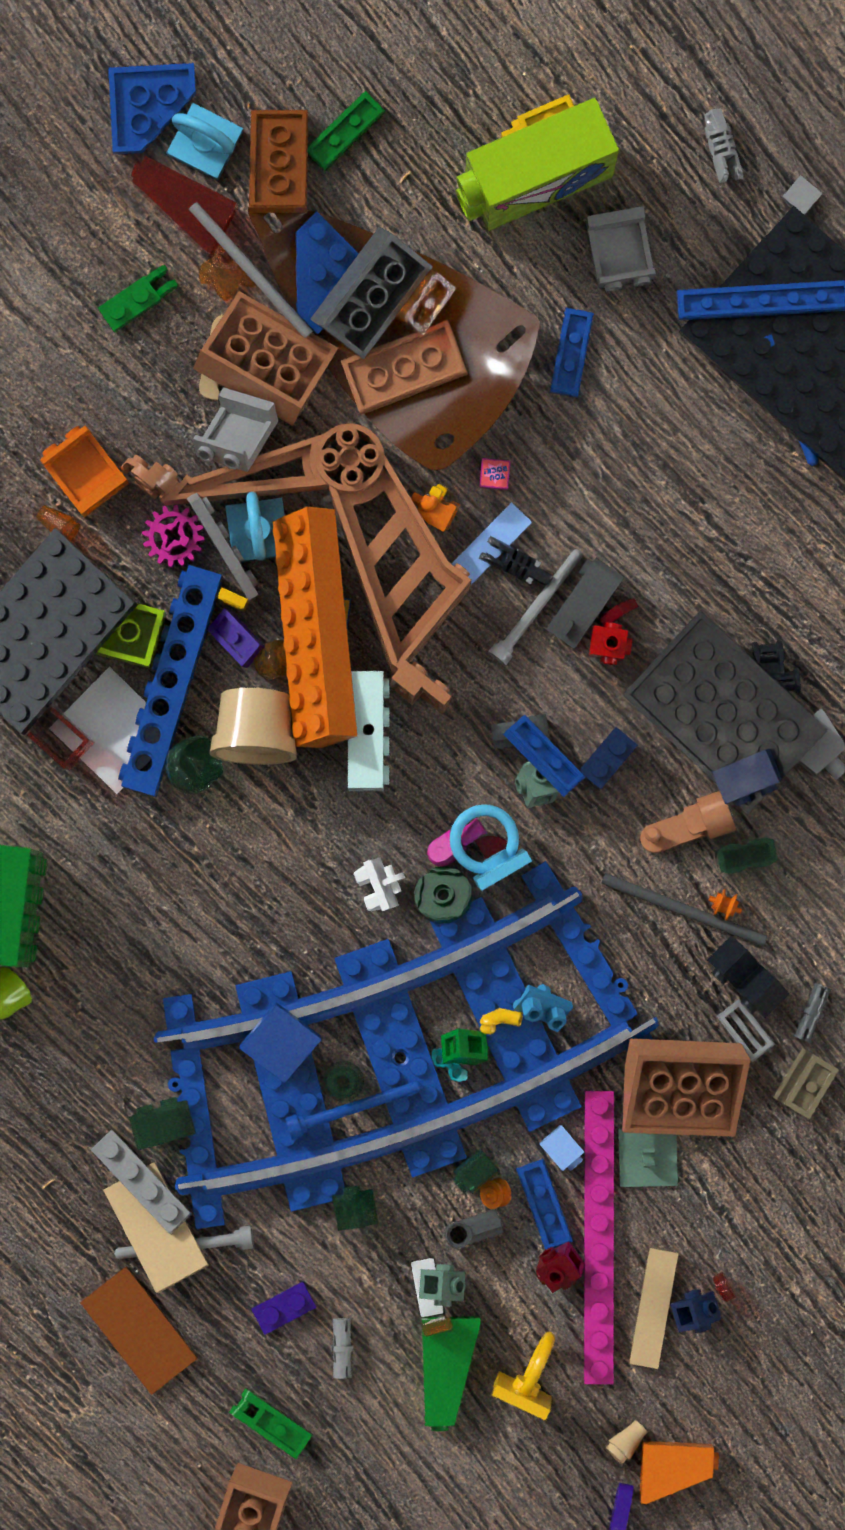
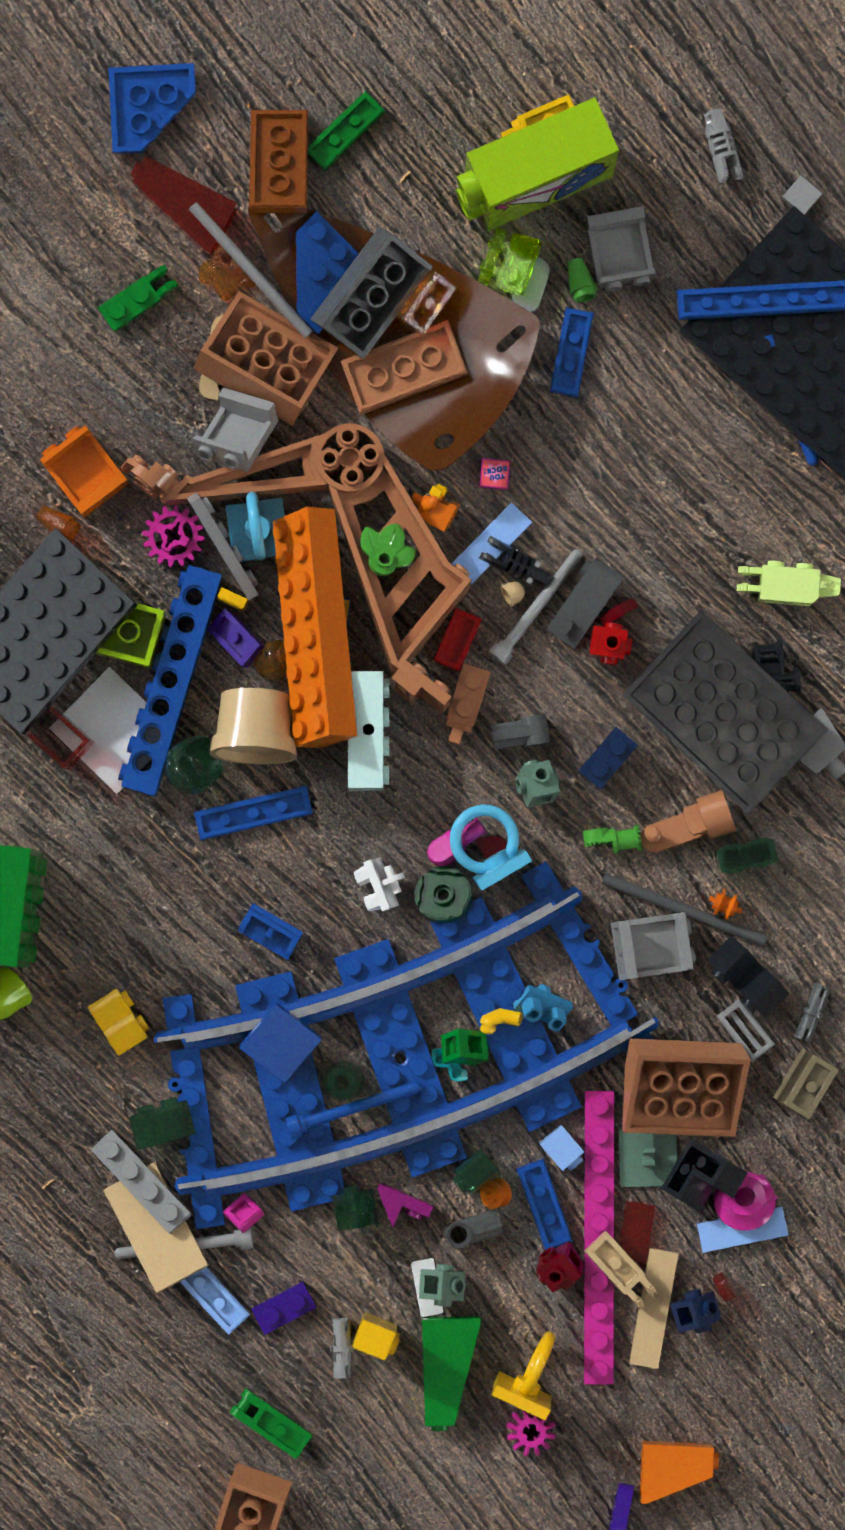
dark orange tile [80,1266,198,1395] -> none
medium azure tile [167,103,244,181] -> none
clear orange tile [421,1315,453,1336] -> none
blue tile [503,715,585,797] -> none
tan cone [605,1420,648,1464] -> none
dark blue brick [712,749,783,807] -> none
none -> yellow brick [87,988,150,1056]
none -> light blue tile [180,1267,250,1335]
none -> blue tile [194,786,313,840]
none -> dark pink tile [223,1193,265,1233]
none -> blue hinge [238,903,304,960]
none -> yellow brick [352,1312,400,1361]
none -> bright green plate [360,524,416,576]
none -> magenta slope [378,1182,434,1227]
none -> red tile [433,608,482,672]
none -> nougat hinge [446,663,491,745]
none -> clear neon green plate [477,228,542,296]
none -> tan hinge [500,581,525,607]
none -> dark pink gear [506,1410,556,1456]
none -> light grey tile [512,257,550,313]
none -> bright green cone [567,258,597,303]
none -> bright green connector [582,825,642,854]
none -> tan hinge [584,1231,659,1310]
none -> light grey panel [611,912,696,980]
none -> clear red tile [619,1200,655,1264]
none -> black brick [661,1139,748,1212]
none -> light blue tile [696,1206,788,1253]
none -> dark pink piece [714,1172,778,1231]
none -> yellowish green hinge [737,561,841,607]

